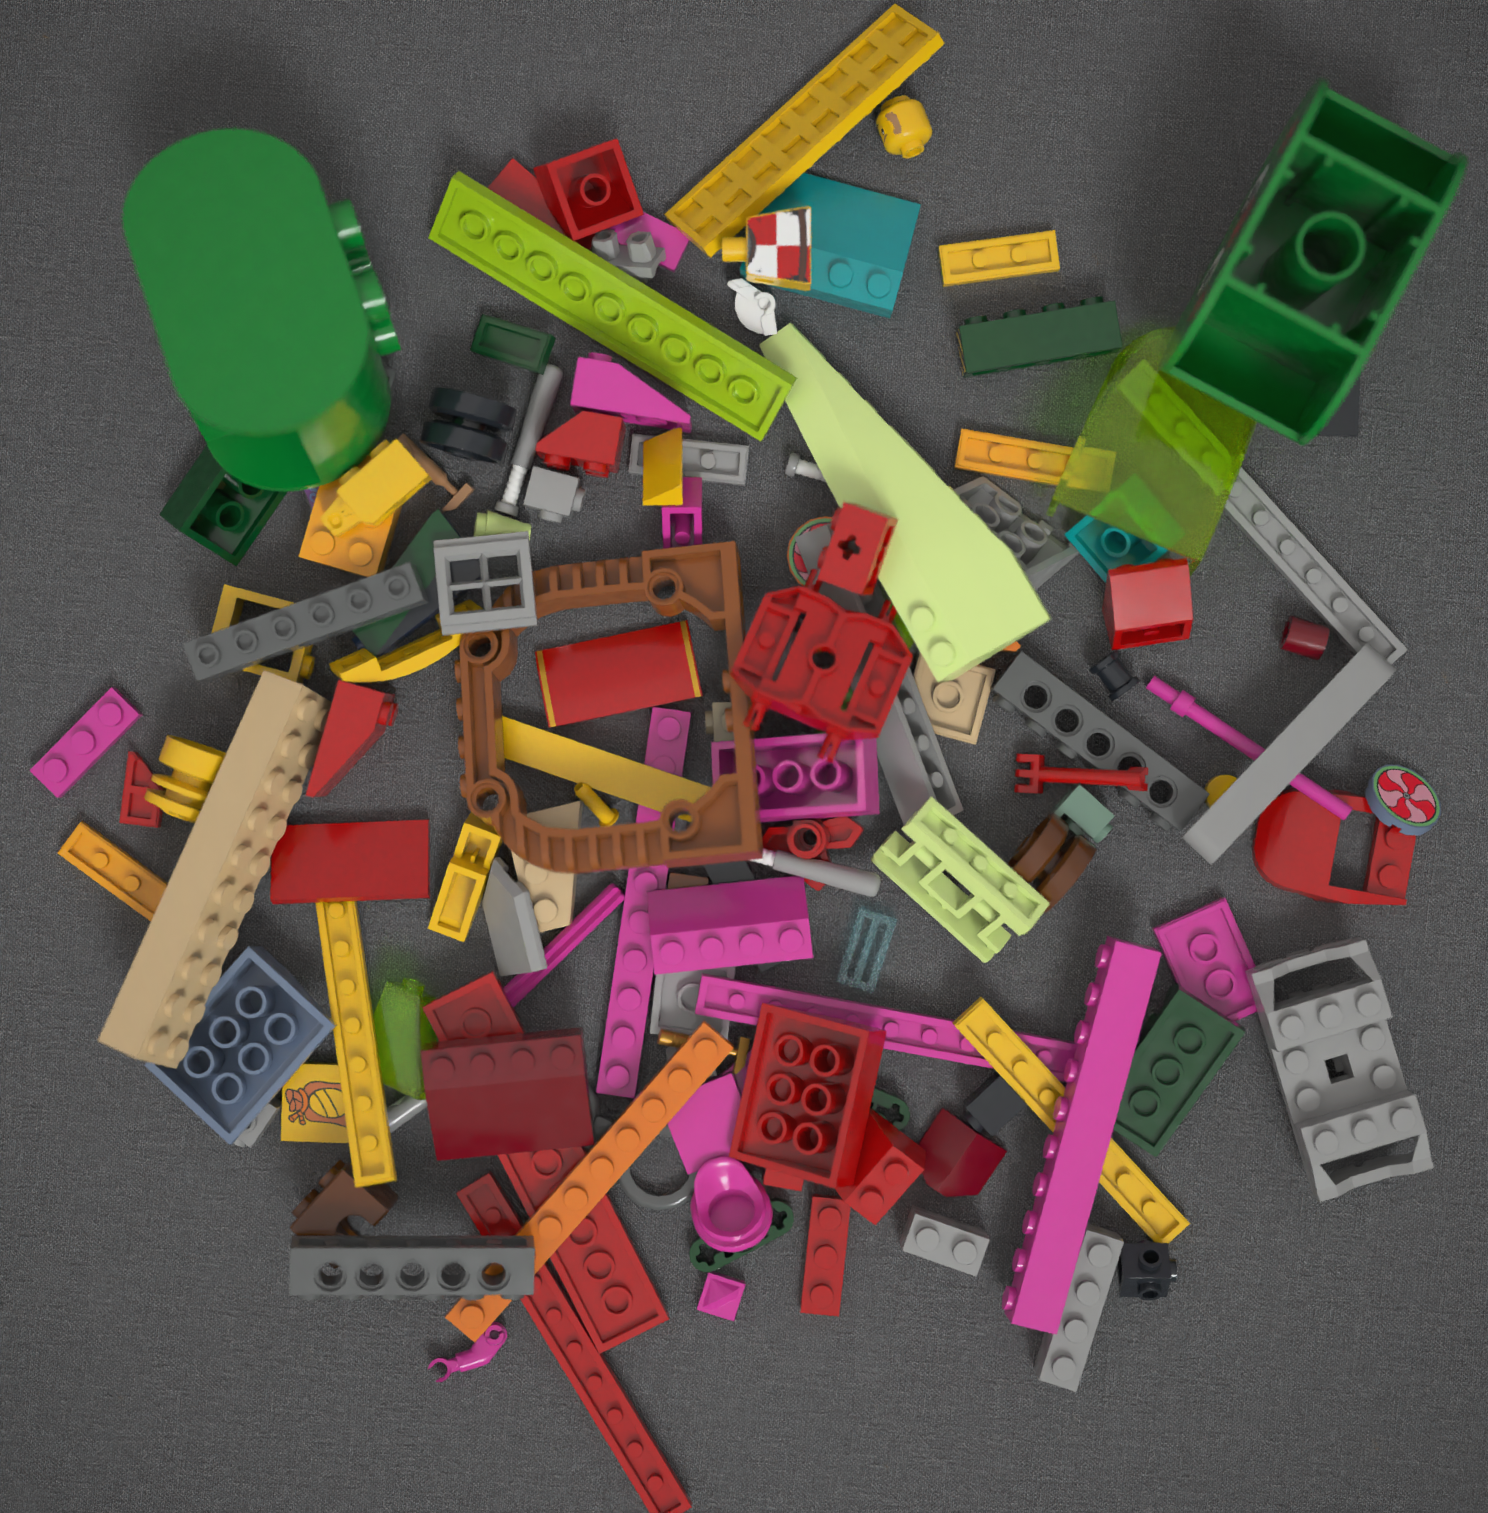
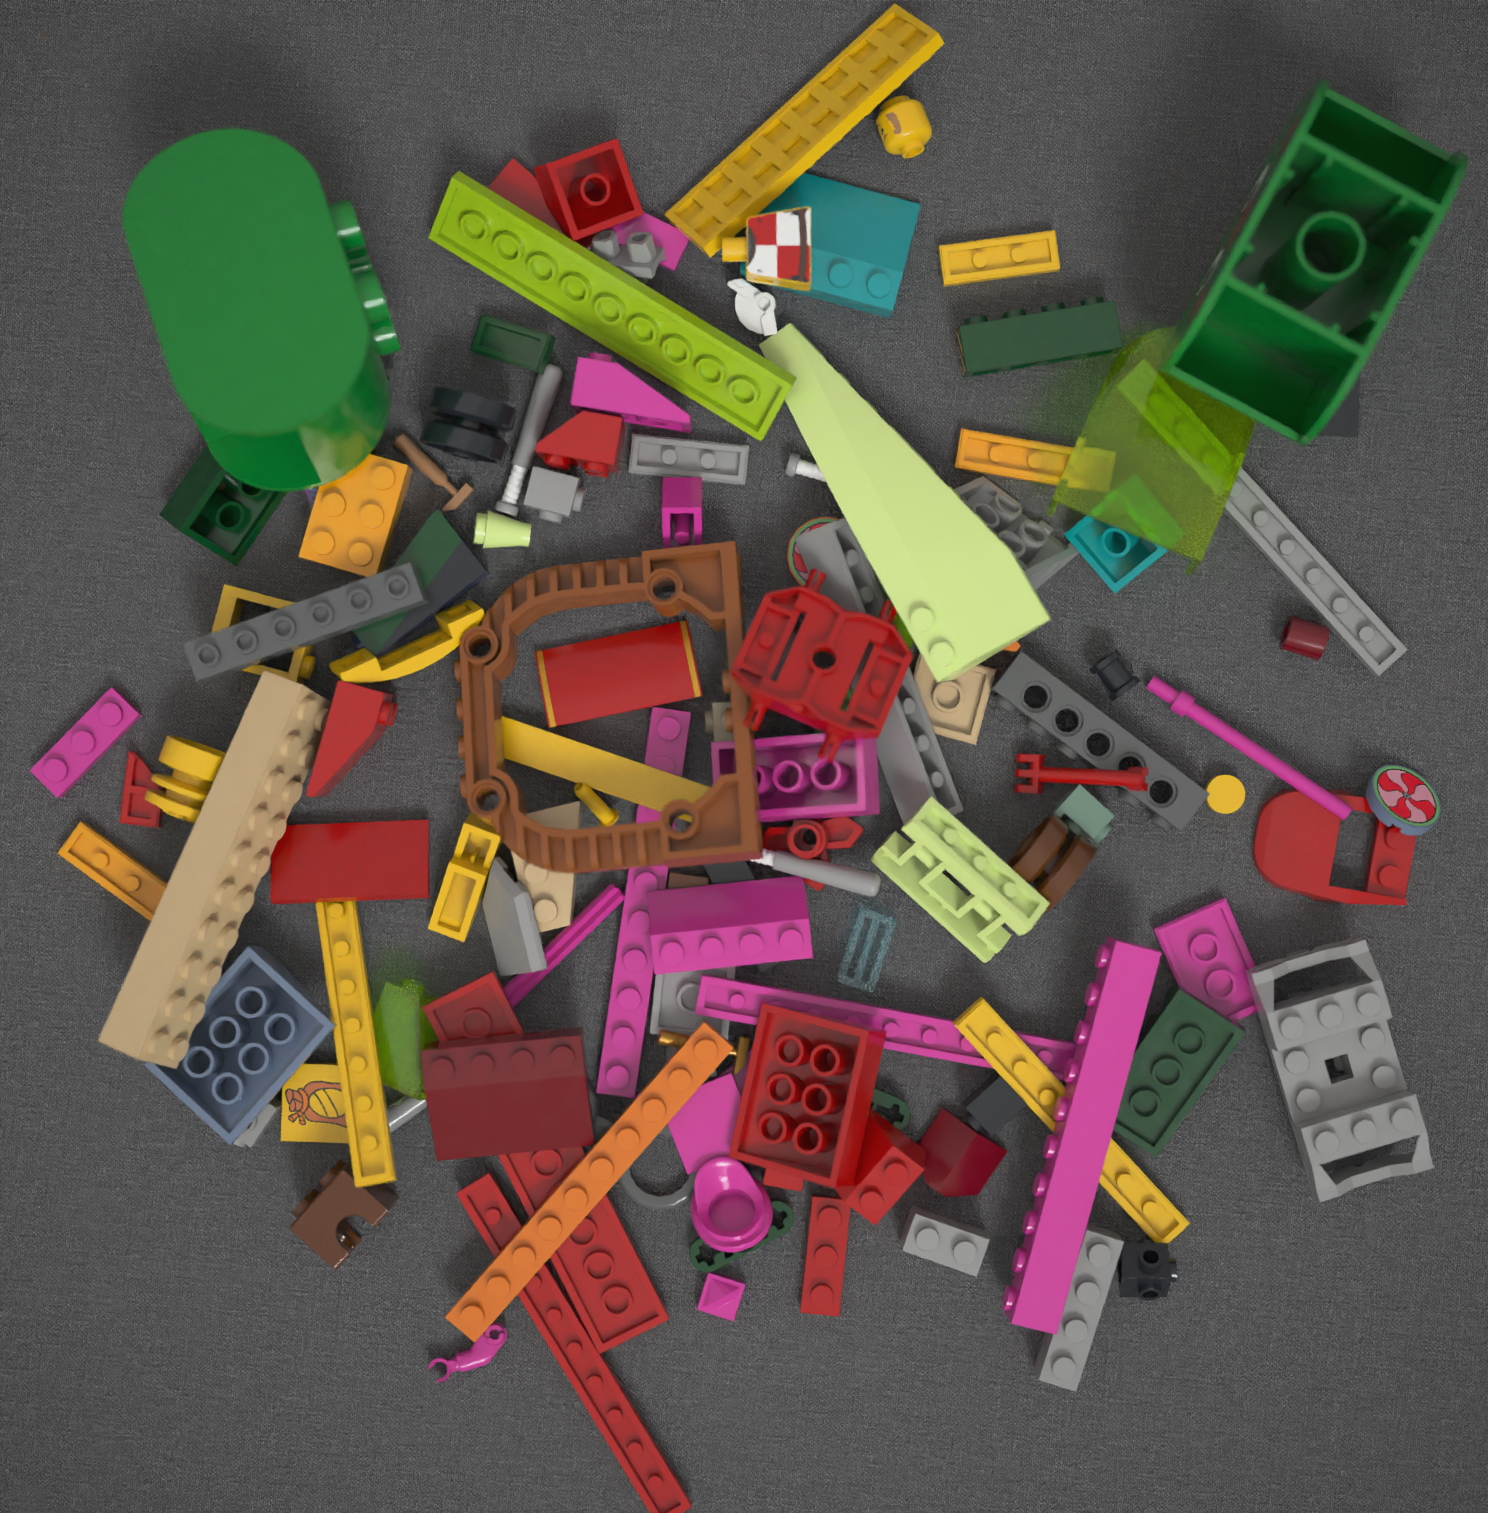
dark grey brick [289,1236,535,1301] -> none
yellow hinge [320,439,432,537] -> none
light grey piece [433,531,538,636] -> none
yellow slope [643,427,683,506] -> none
red brick [817,502,898,595] -> none
slope [1102,558,1193,651] -> none
light grey beam [1182,643,1397,865] -> none

